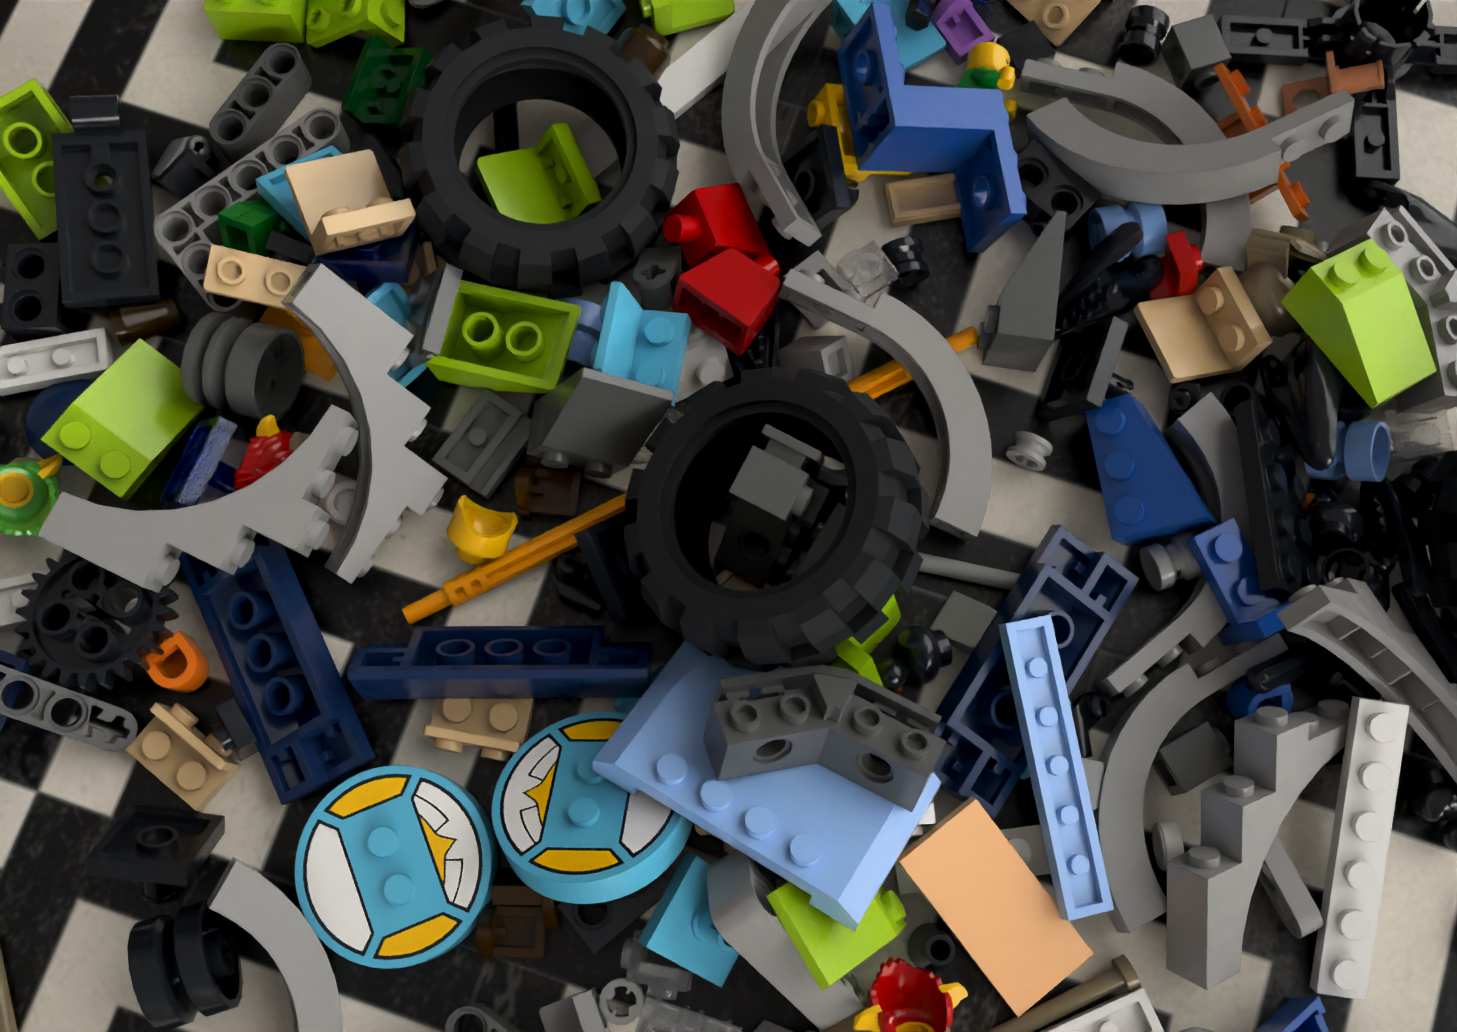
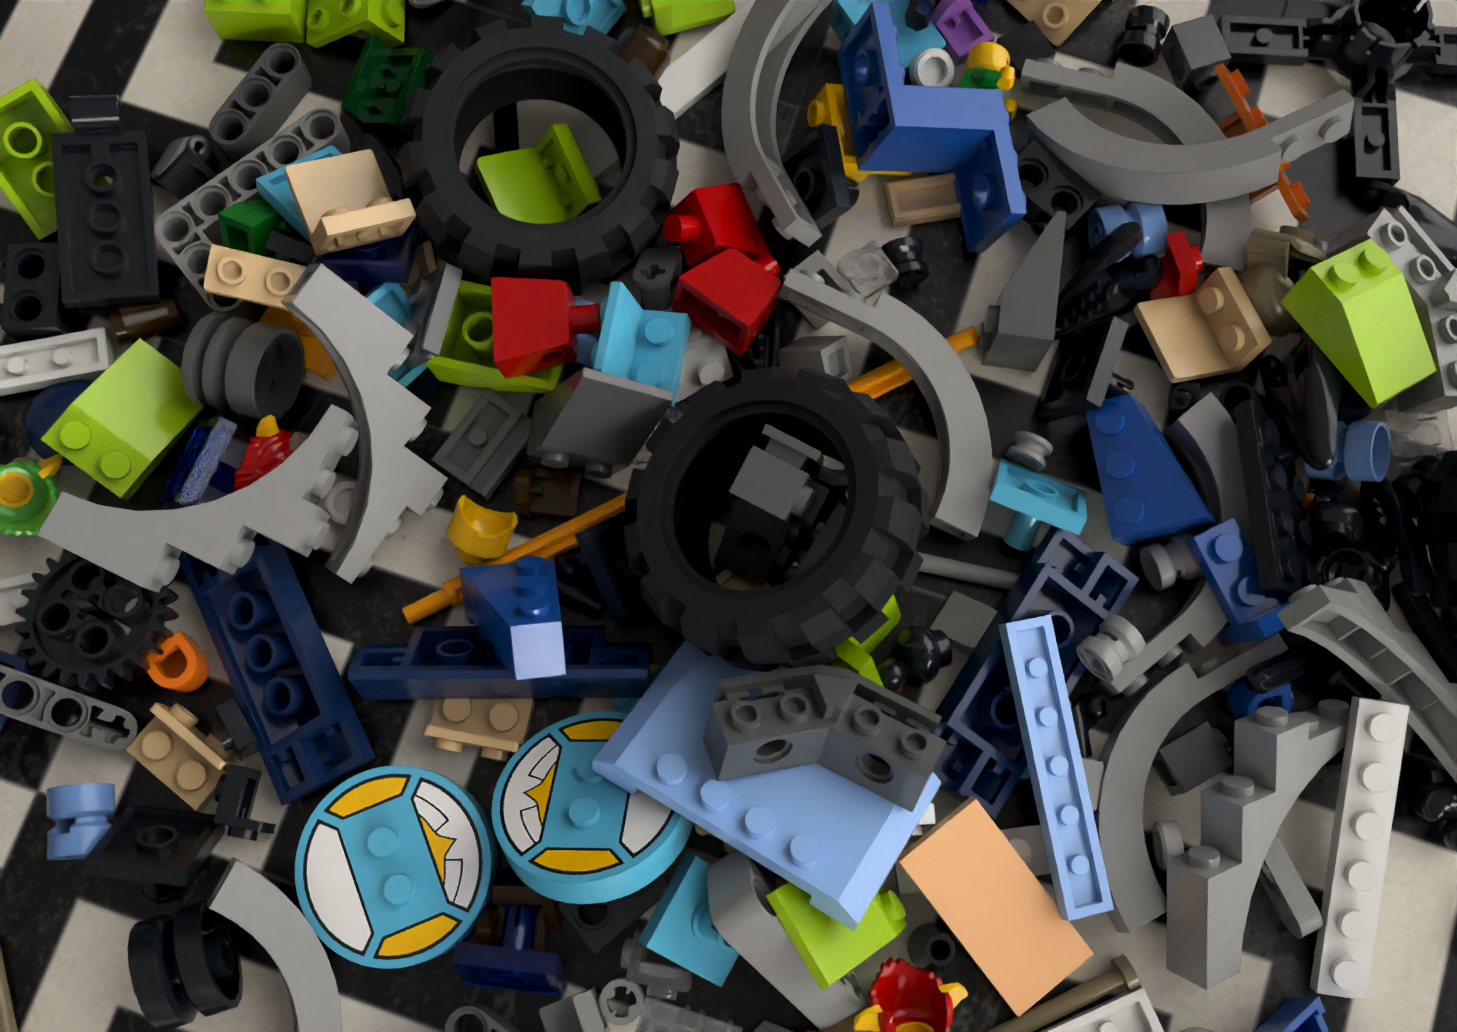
nougat bracket [1281,51,1385,116] -> none
none -> medium blue wheel [46,783,115,860]
none -> black bracket [213,764,276,841]
none -> clear blue tile [452,905,565,996]
none -> blue wedge [459,556,567,680]
none -> red torso [491,277,602,378]
none -> white tile [909,48,954,87]
none -> medium azure tile [989,458,1087,552]
none -> light grey wheel [1076,614,1146,682]

